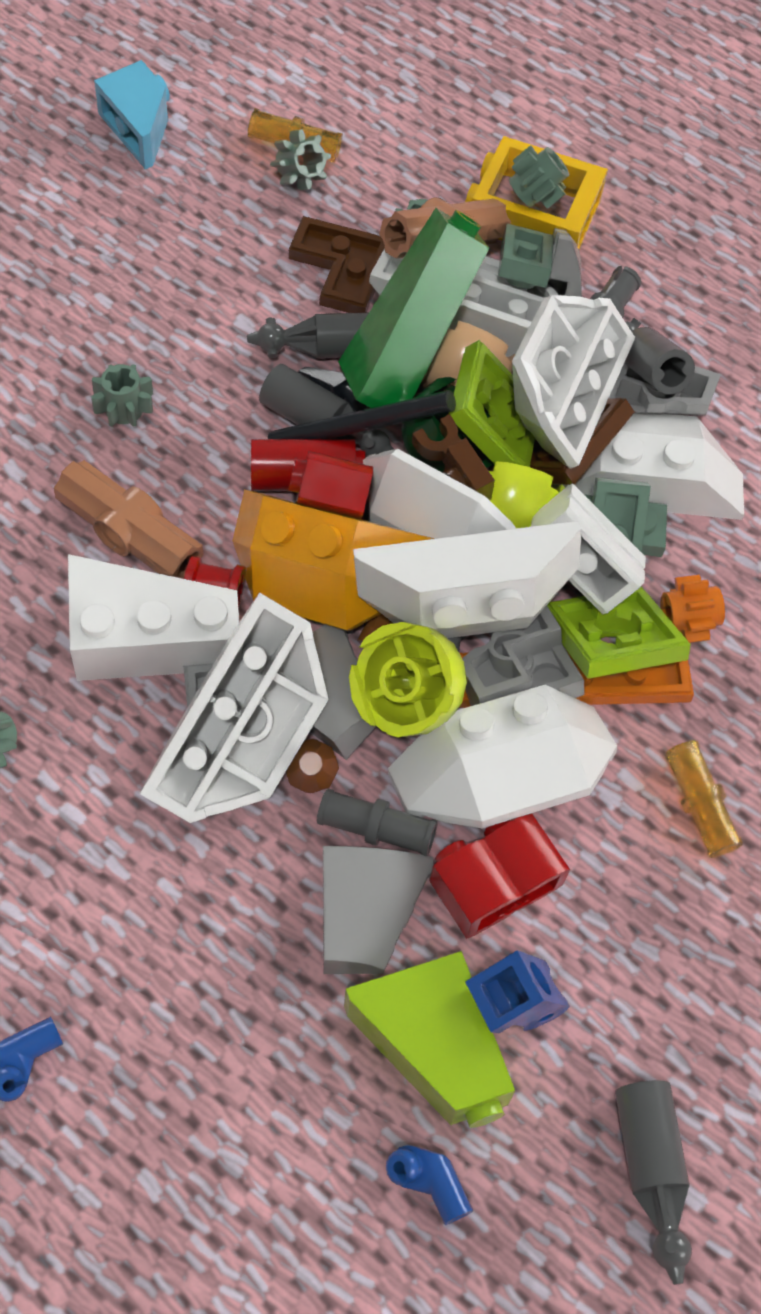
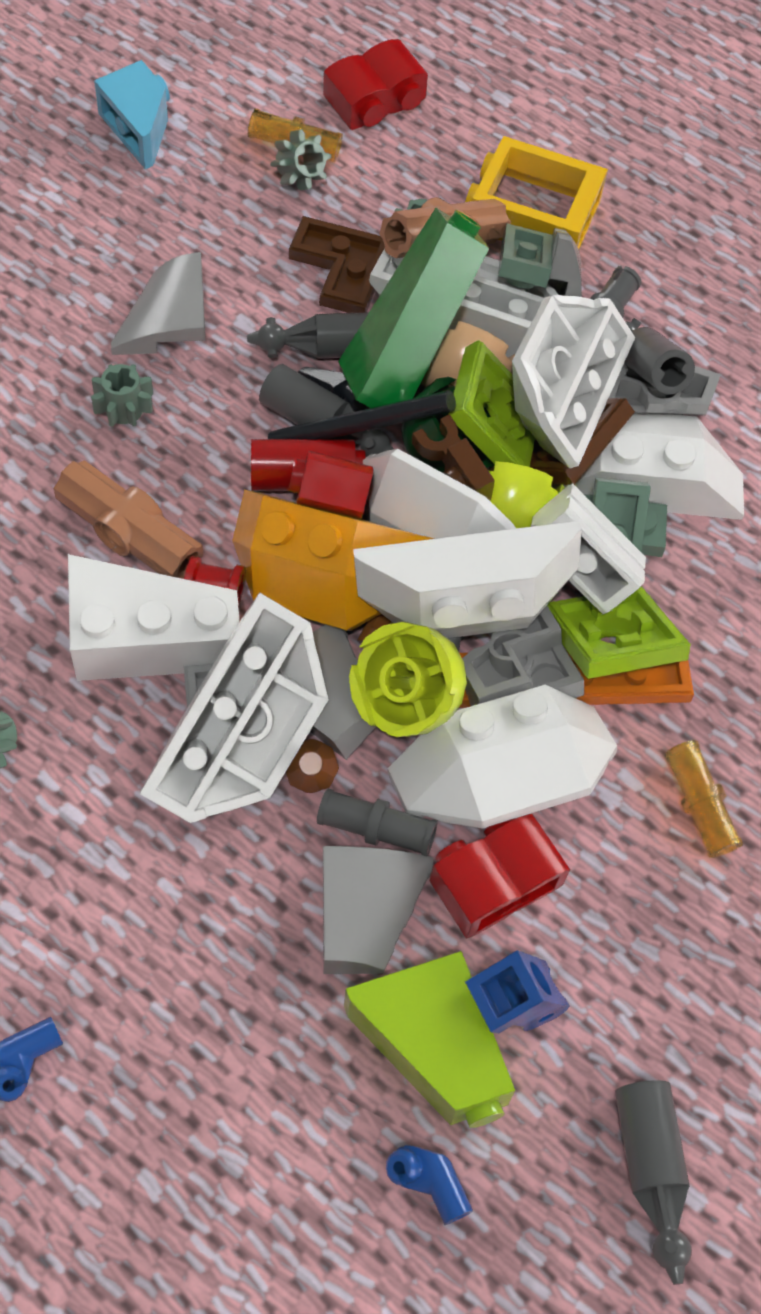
sand green gear [509,145,569,209] -> none
orange gear [660,574,725,643] -> none
none -> light grey slope [111,252,206,355]
none -> red brick [323,39,428,130]

